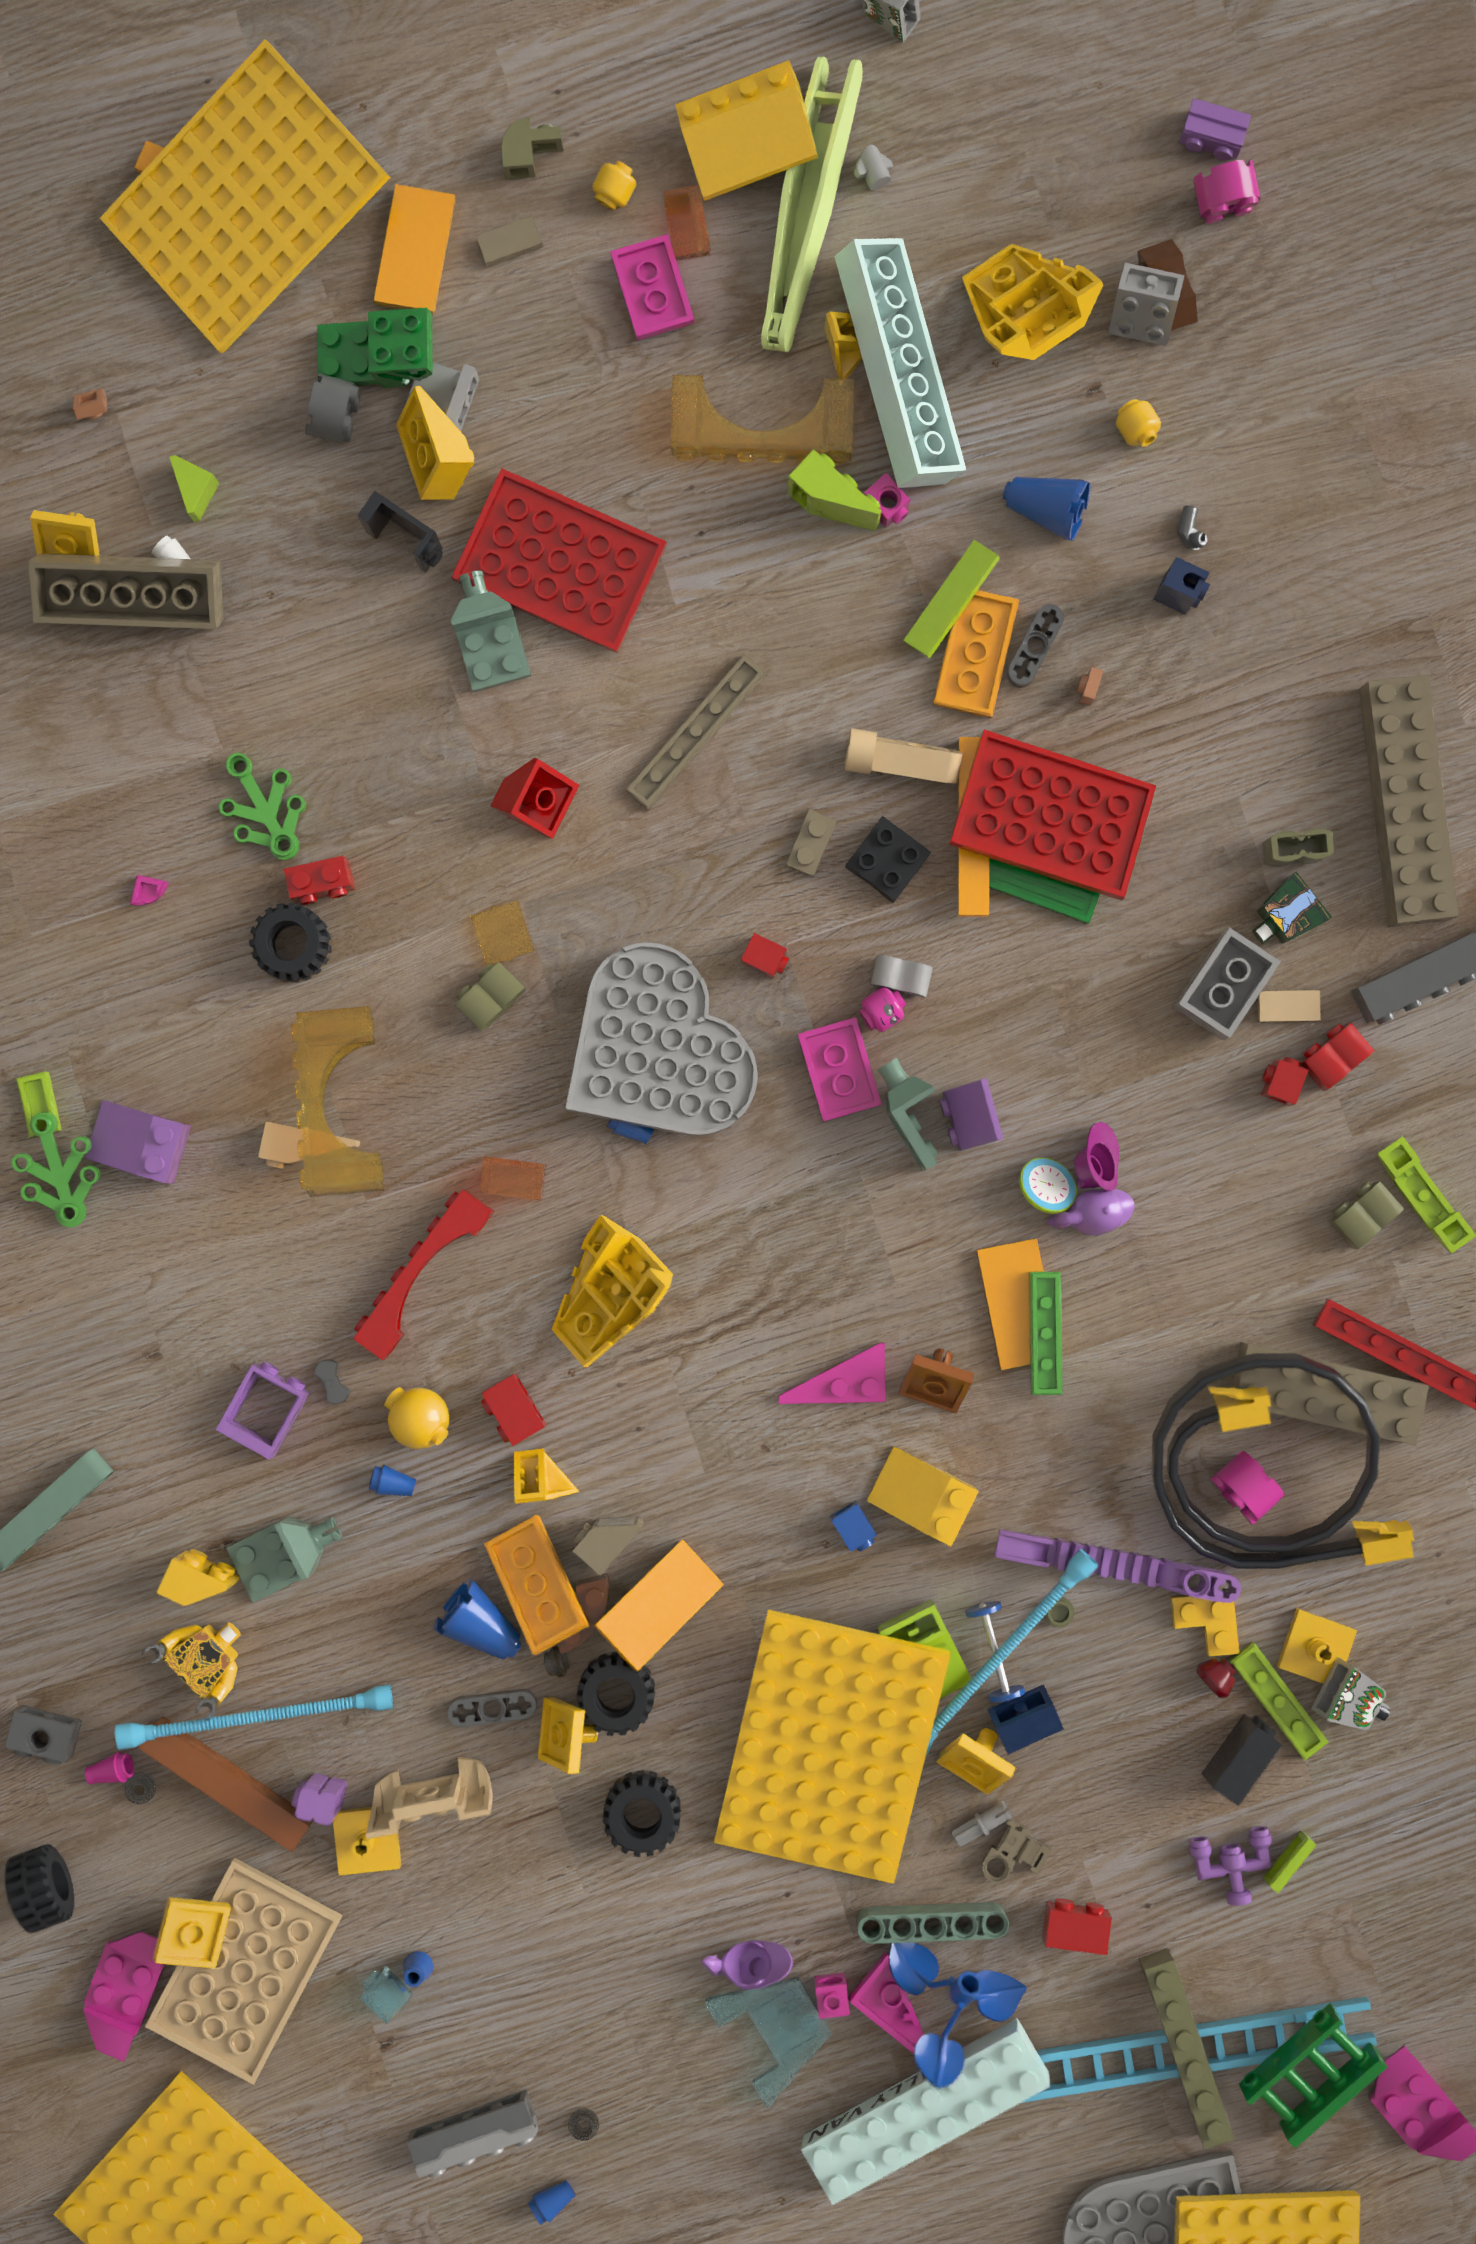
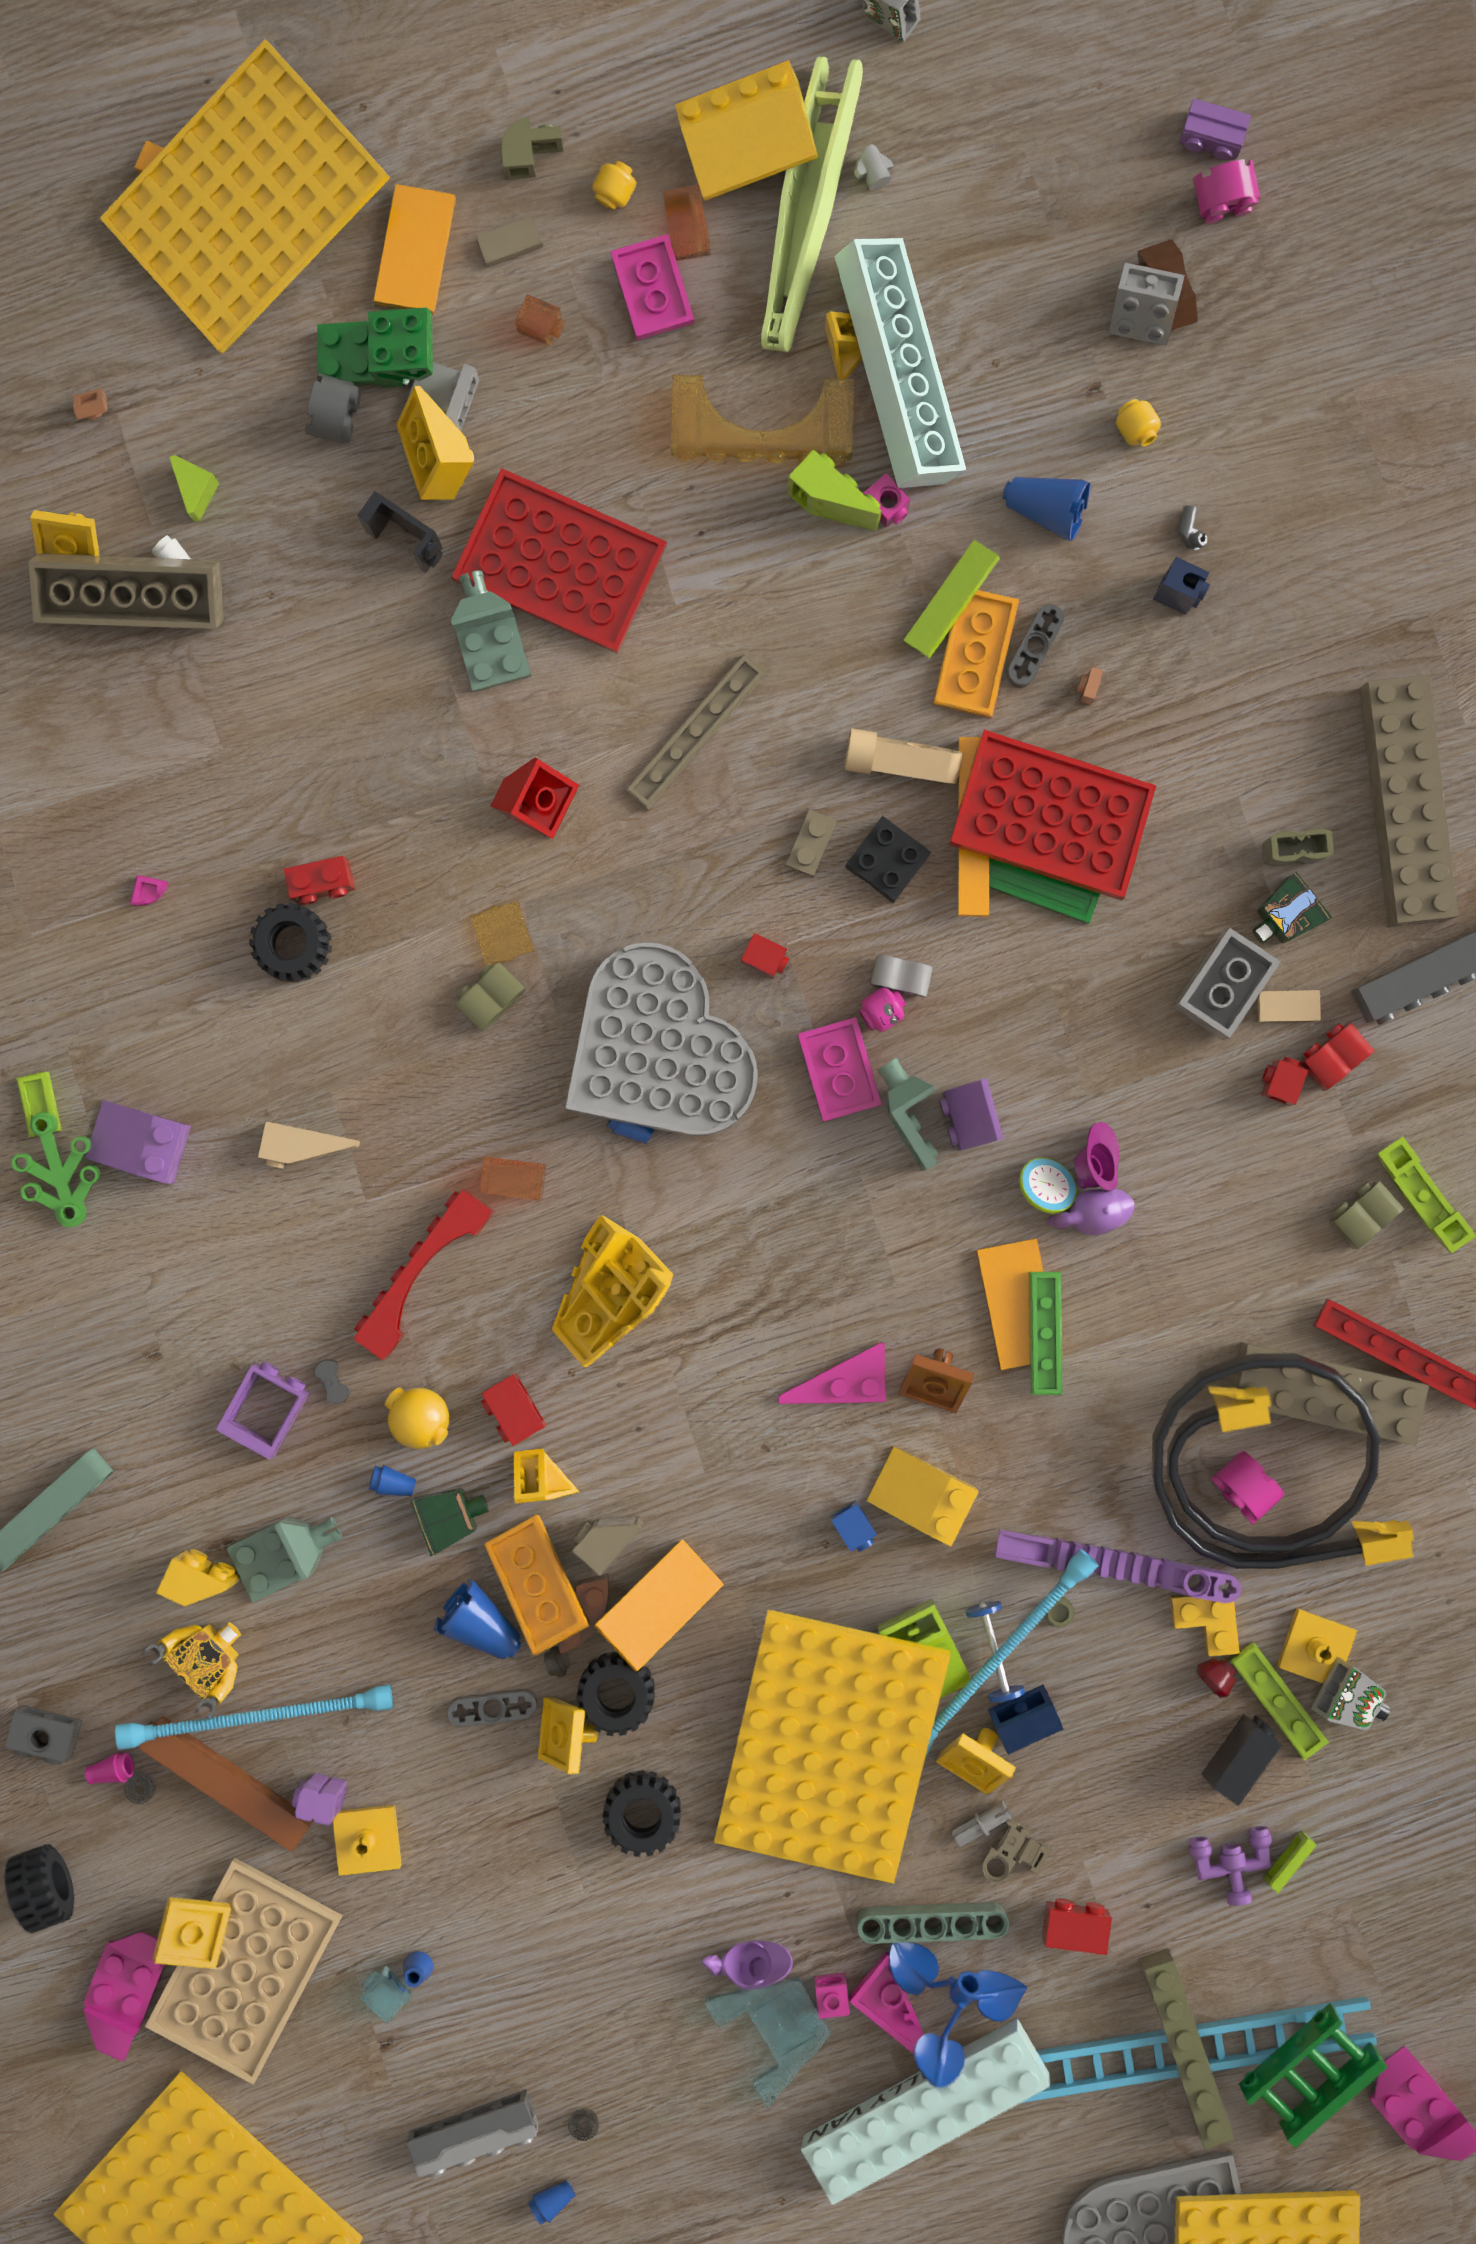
bright green plant [219,753,306,860] -> none
clear yellow arch [291,1006,385,1198] -> none
tan piece [366,1757,493,1839] -> none
yellow wedge [962,244,1103,360] -> none
none -> dark green torso [411,1488,489,1556]
none -> clear orange brick [515,294,565,346]

